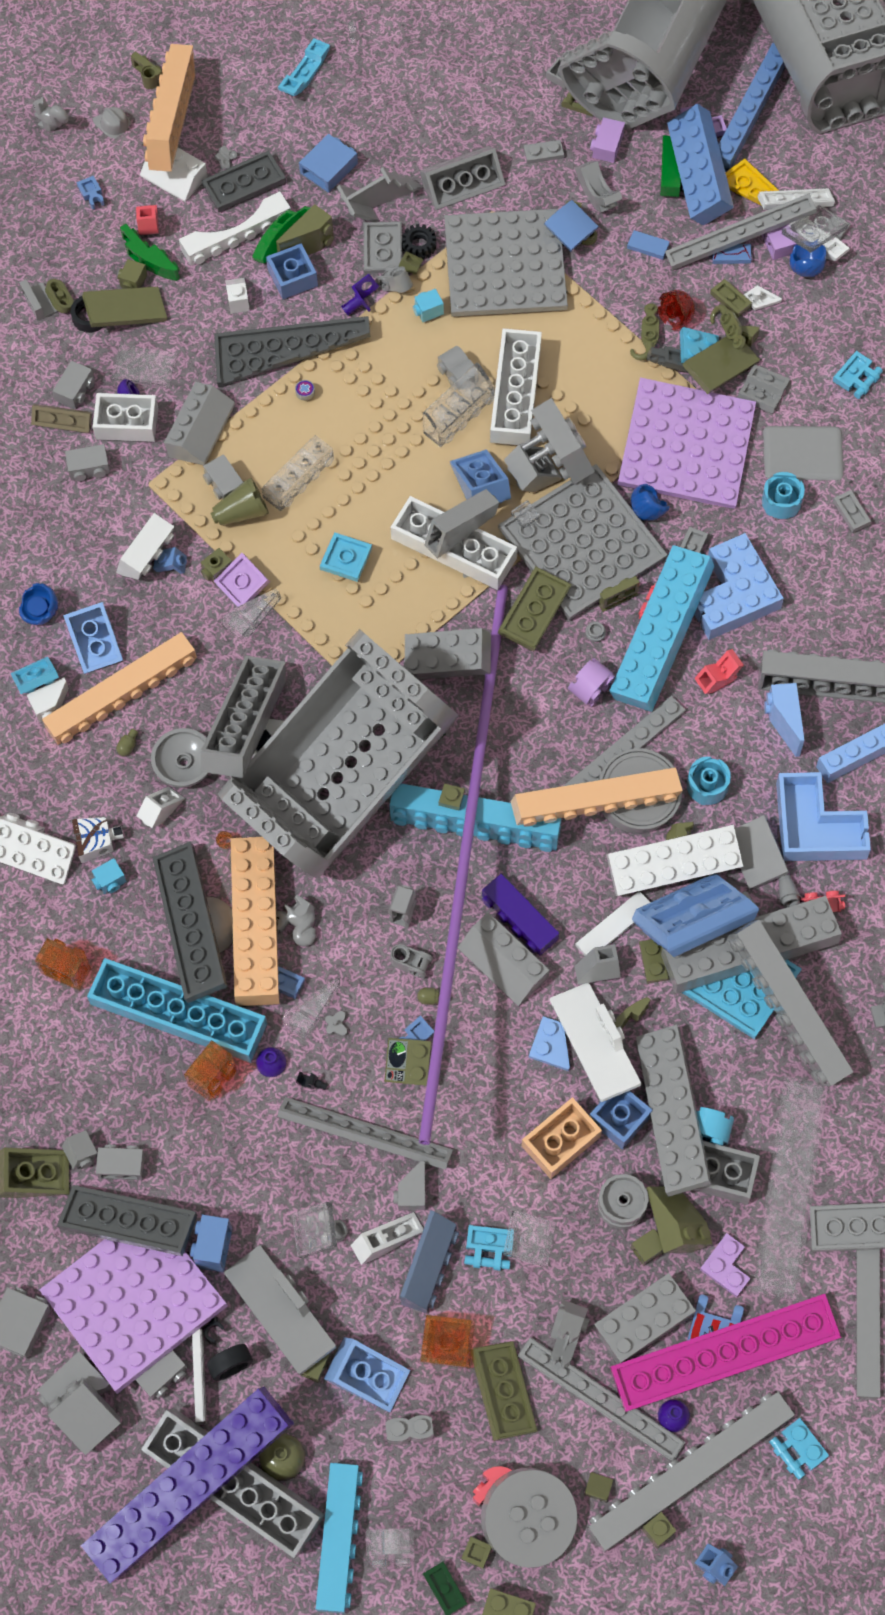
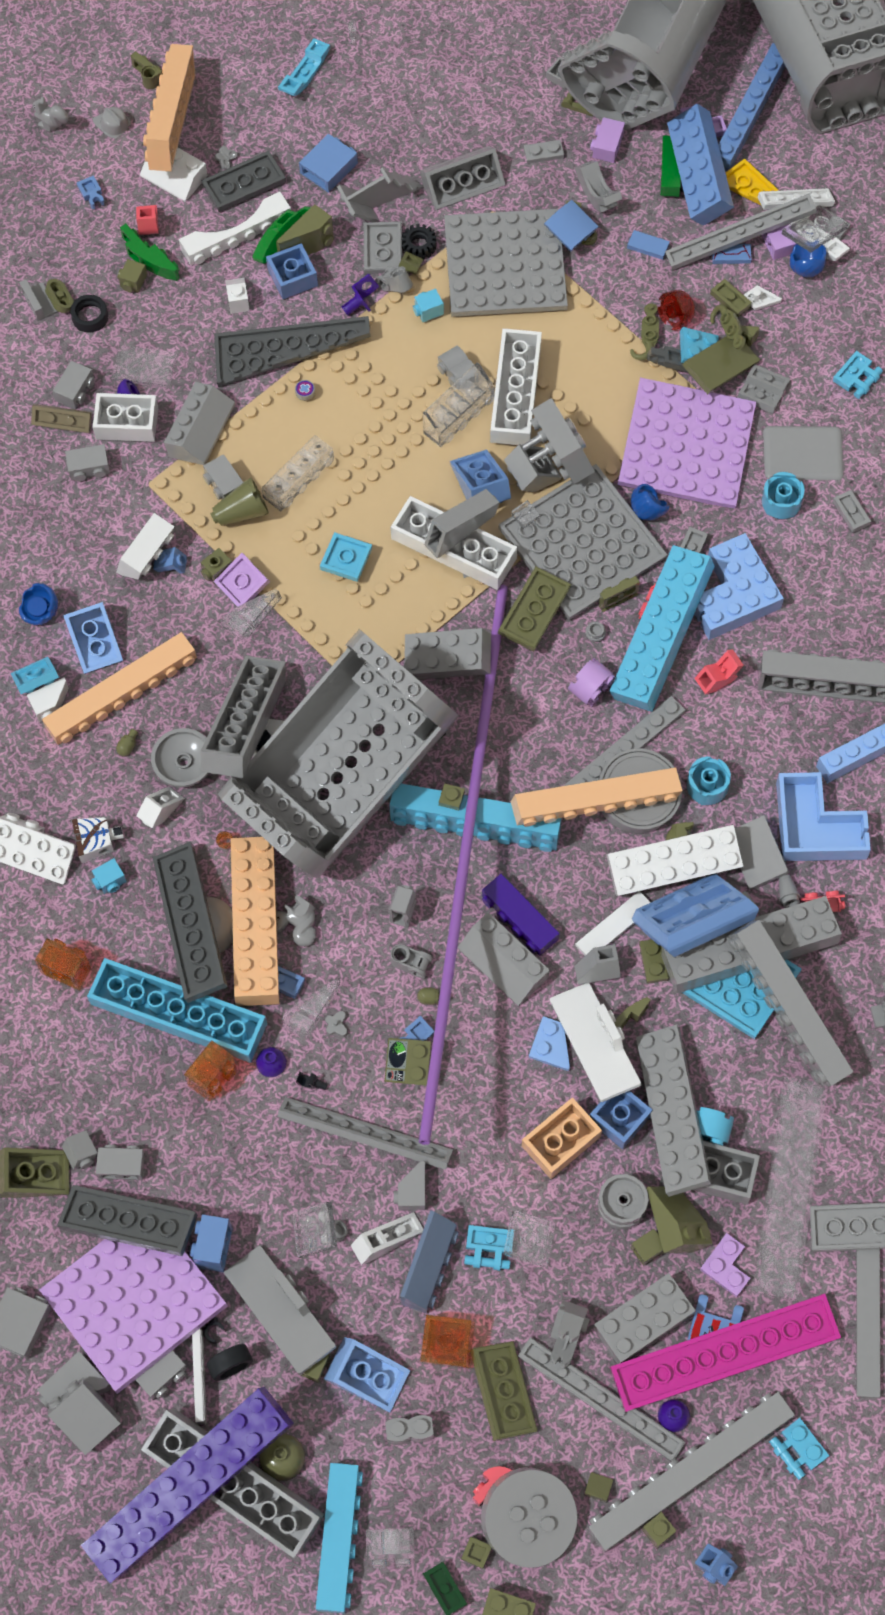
olive tile [82,286,167,327] -> none
light blue slope [764,683,804,757] -> none

